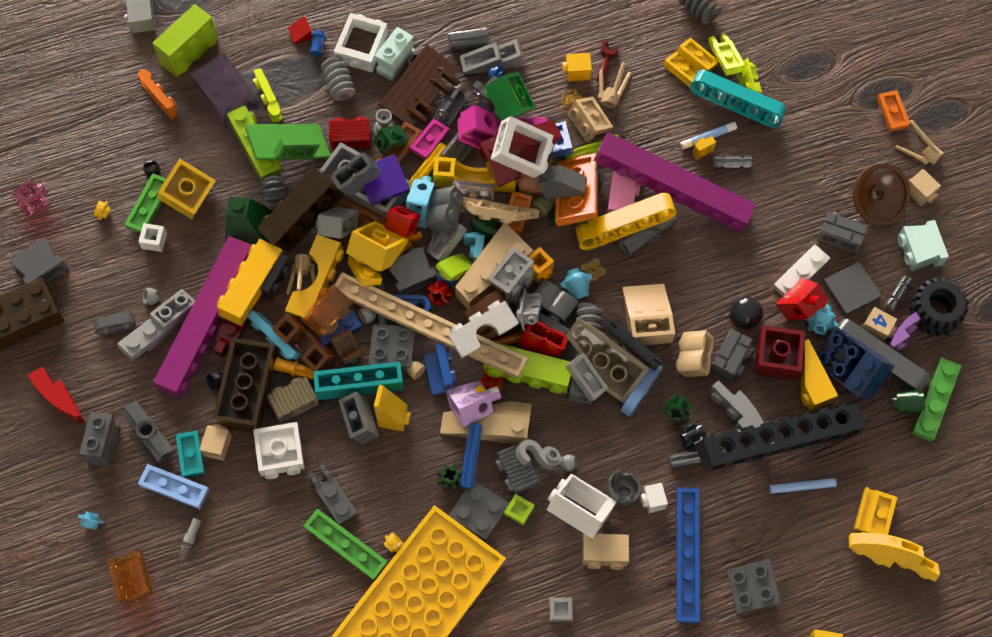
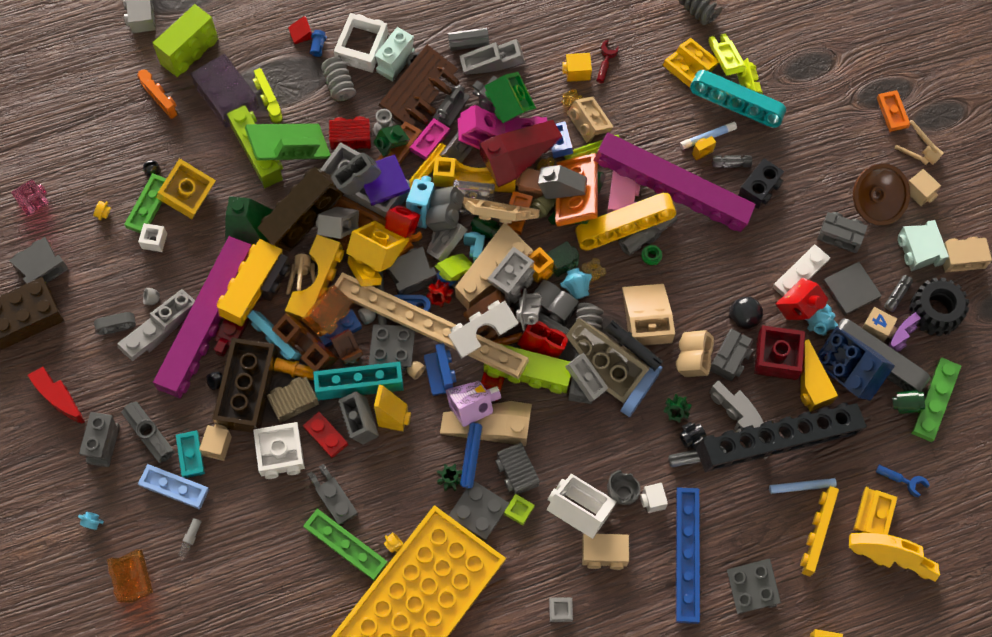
dark grey gear [262,175,287,210] -> none
blue plate [488,65,505,80] -> none
white window [491,116,554,178] -> none
light grey piece [516,439,577,472] -> none
tan plant [598,63,632,108] -> none
none -> red plate [303,412,348,459]
none -> clear green brick [547,241,580,277]
none -> green plate [641,245,662,265]
none -> black brick [738,158,784,209]
none -> yellow plate [800,486,839,577]
none -> blue piece [876,465,930,497]
none -> tan brick [943,237,992,273]

